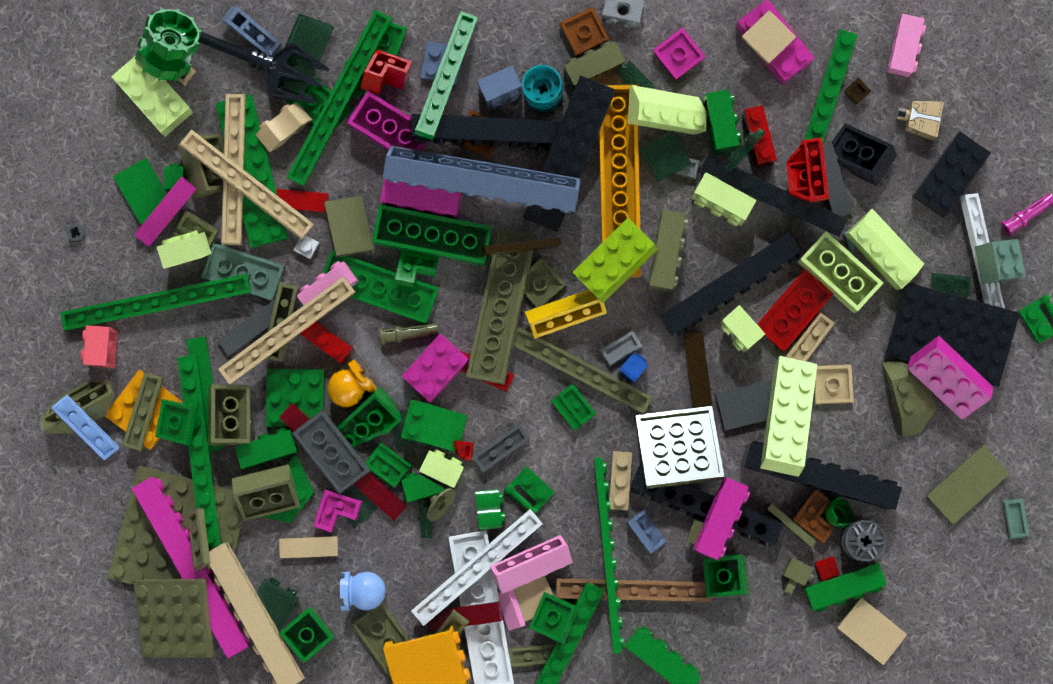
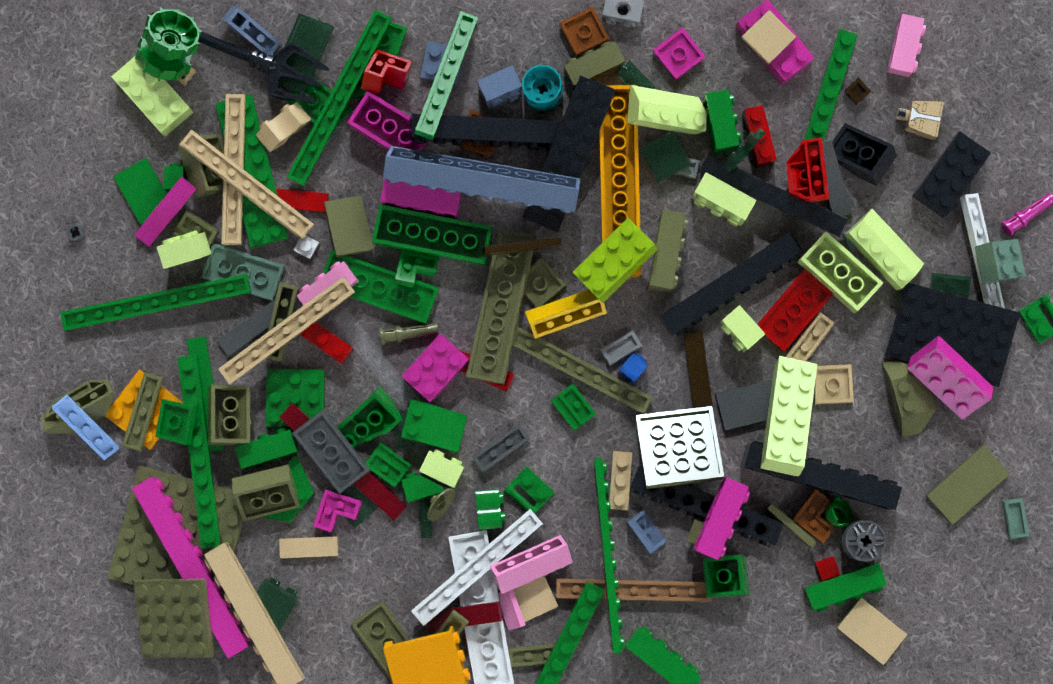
coral brick [81,326,118,369] -> none
olive tile [187,508,210,571] -> none
green brick [279,606,336,663] -> none
light orange tile [327,359,377,407] -> none
light blue tile [340,572,386,611] -> none
red tile [453,440,474,462] -> none
green plate [529,592,579,644] -> none
olive brick [781,557,814,595] -> none

